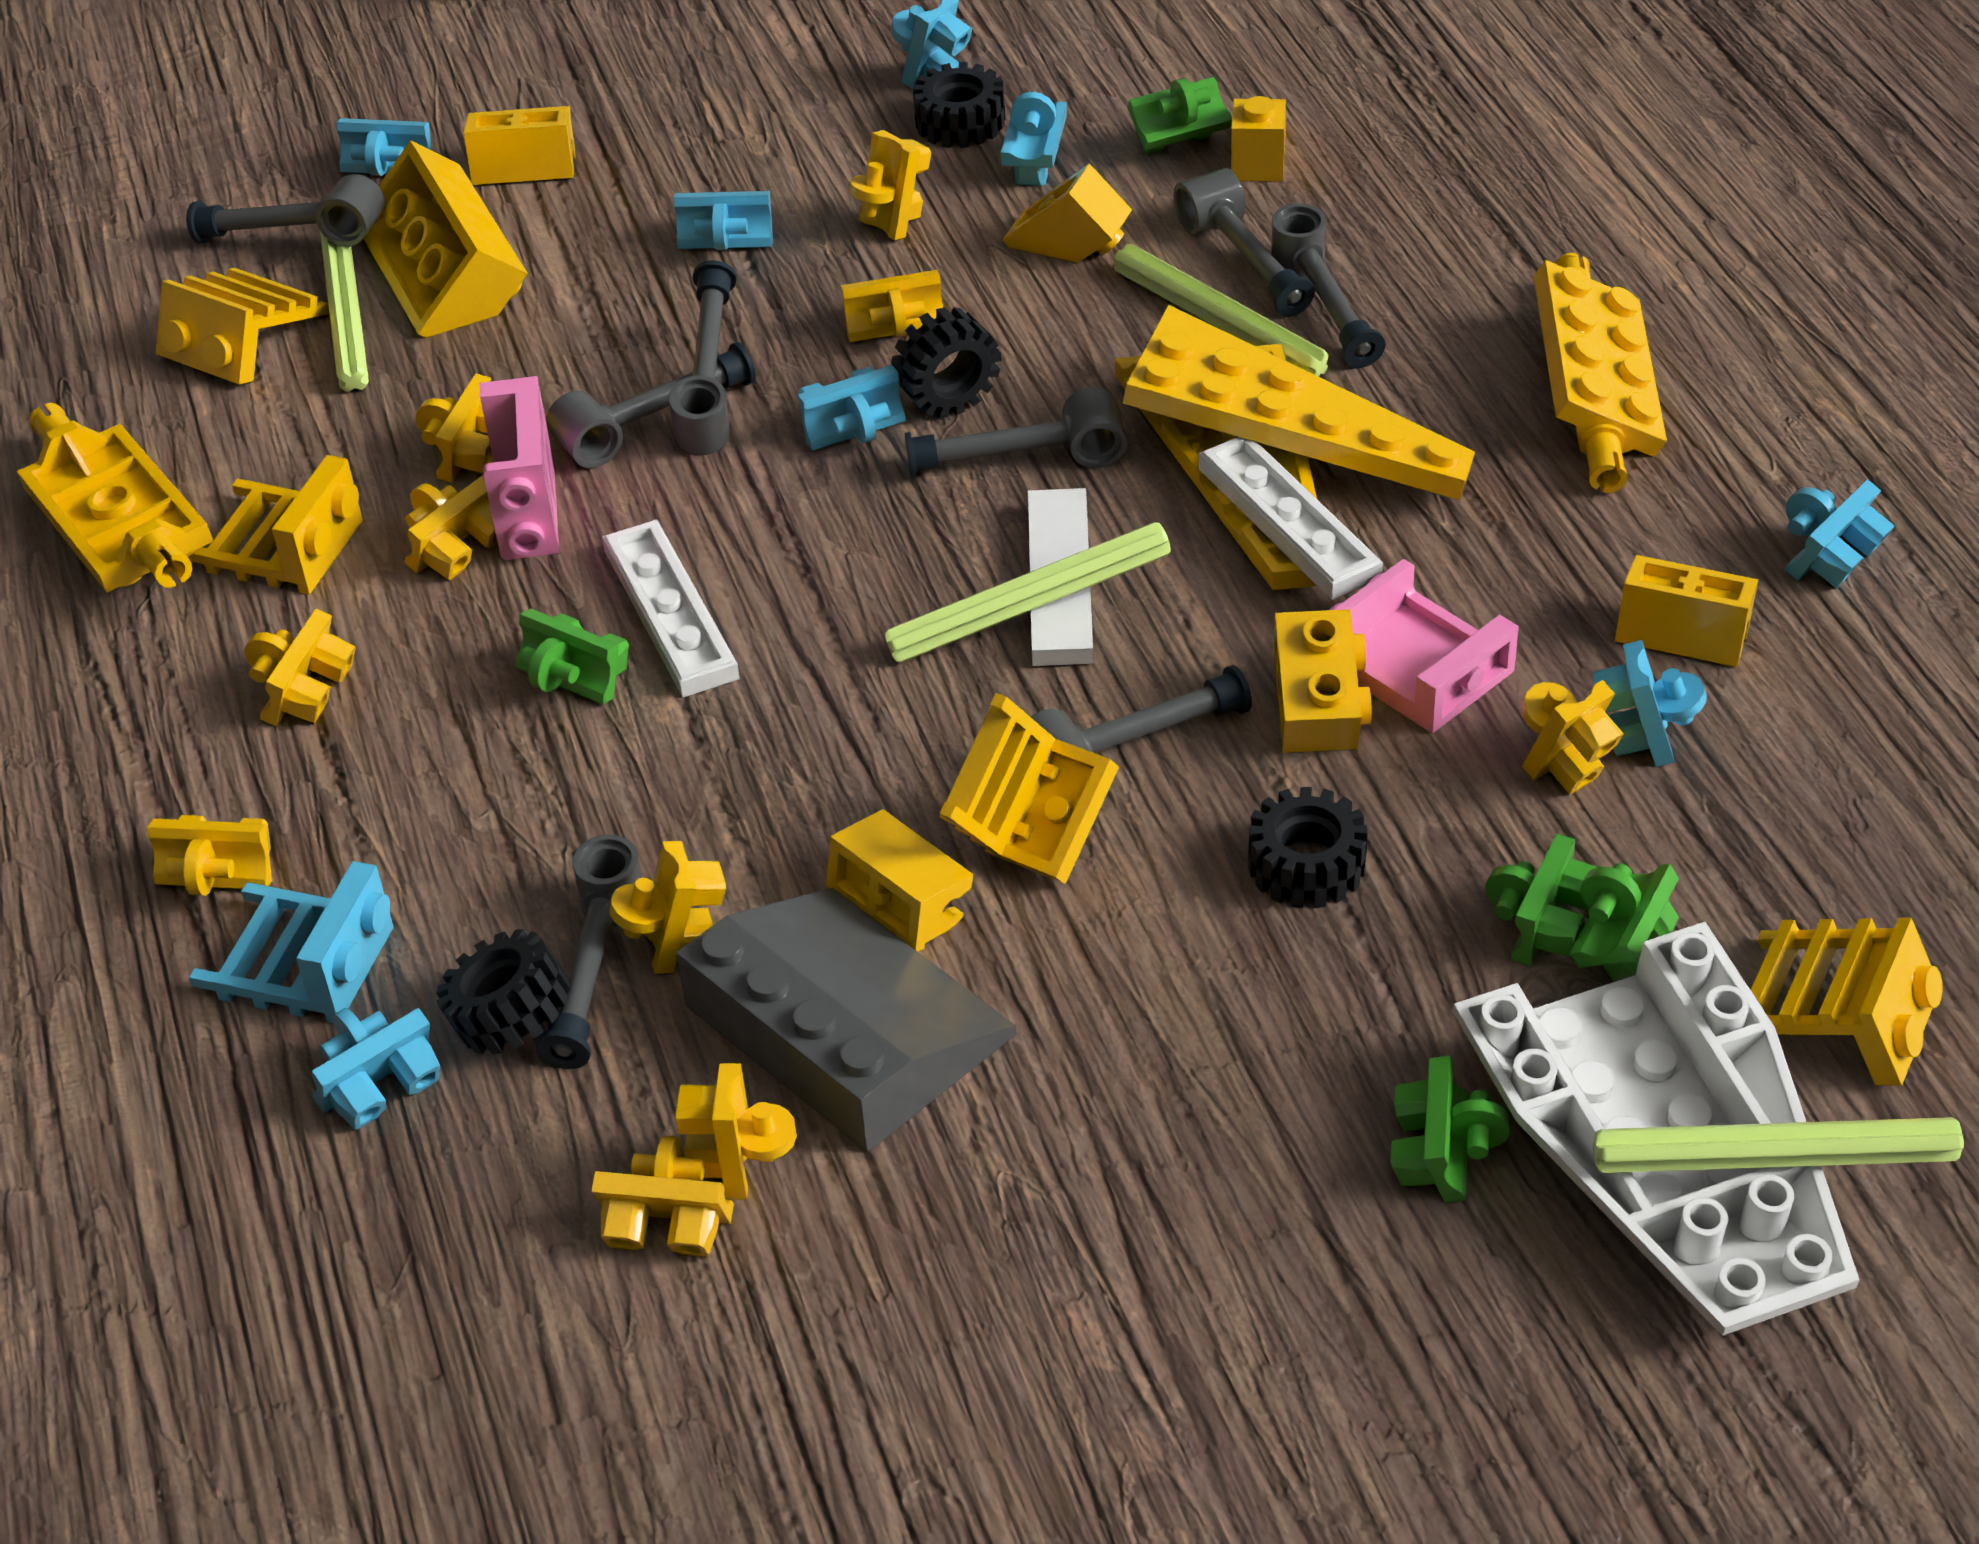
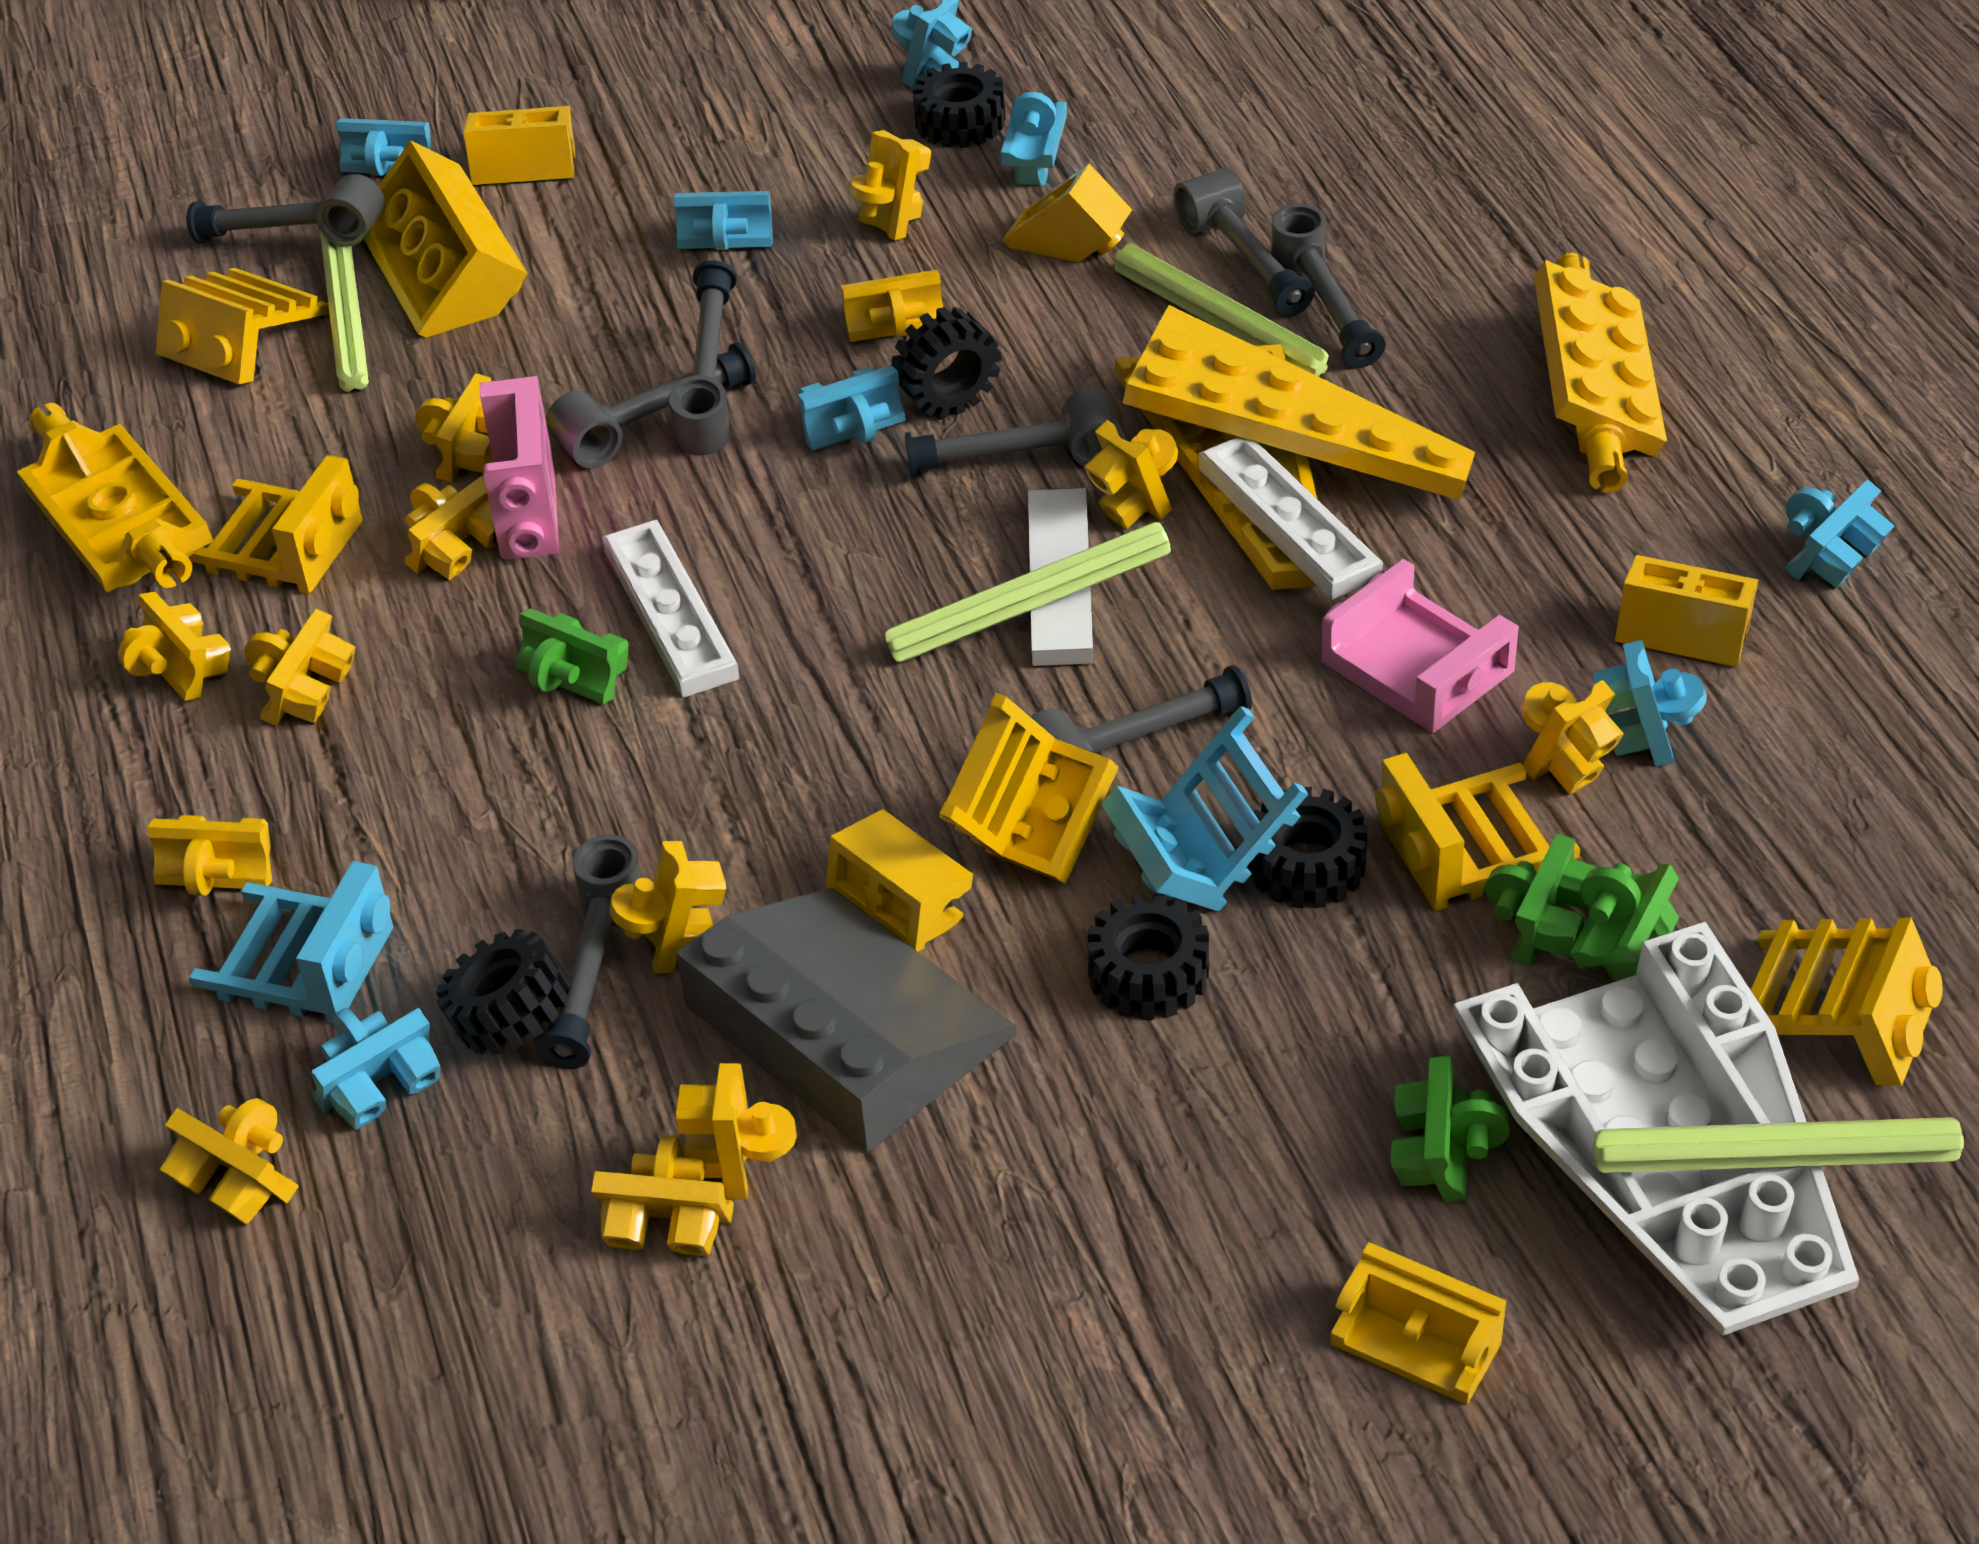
bright green hips [1127,77,1232,154] -> none
yellow slope [1231,96,1286,182] -> none
yellow brick [1273,609,1372,753] -> none
none -> yellow hips [118,592,230,701]
none -> yellow hips [160,1098,299,1225]
none -> yellow hips [1084,420,1178,529]
none -> black tyre [1087,893,1209,1020]
none -> medium azure plate [1101,706,1308,911]
none -> yellow hinge [1330,1242,1506,1405]
none -> yellow plate [1375,752,1580,912]

